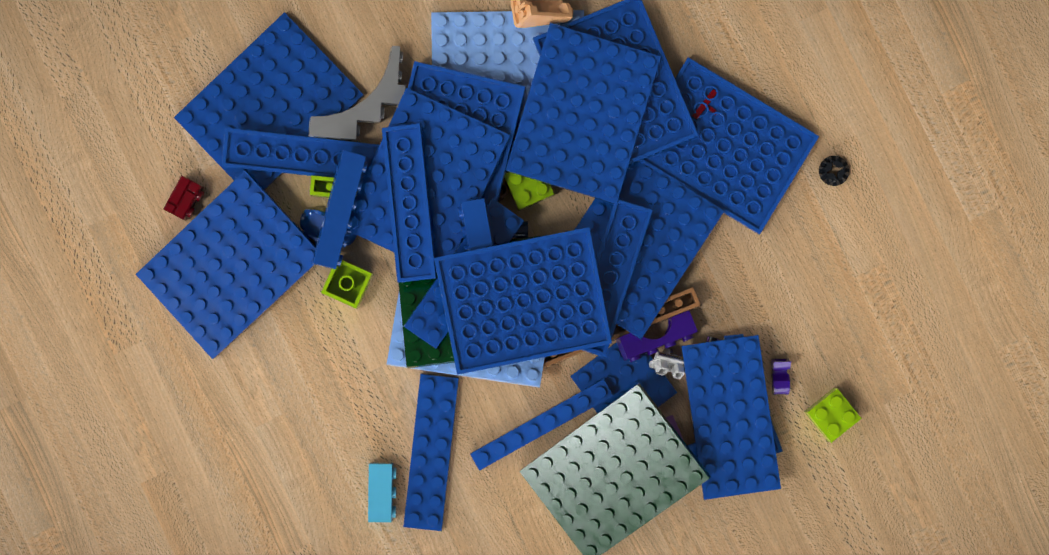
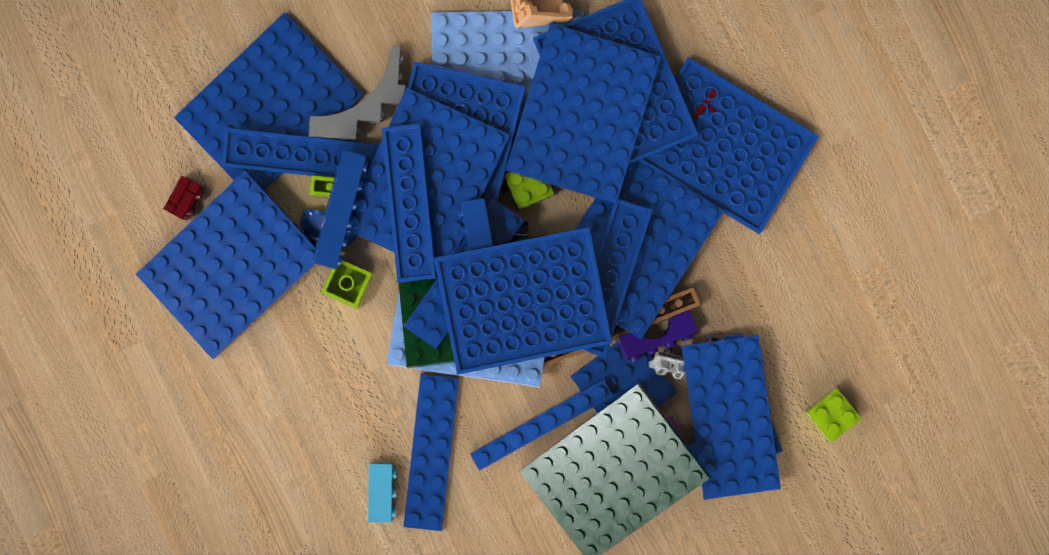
dark purple leg [771,359,791,395] -> none
black gear [819,156,850,186] -> none

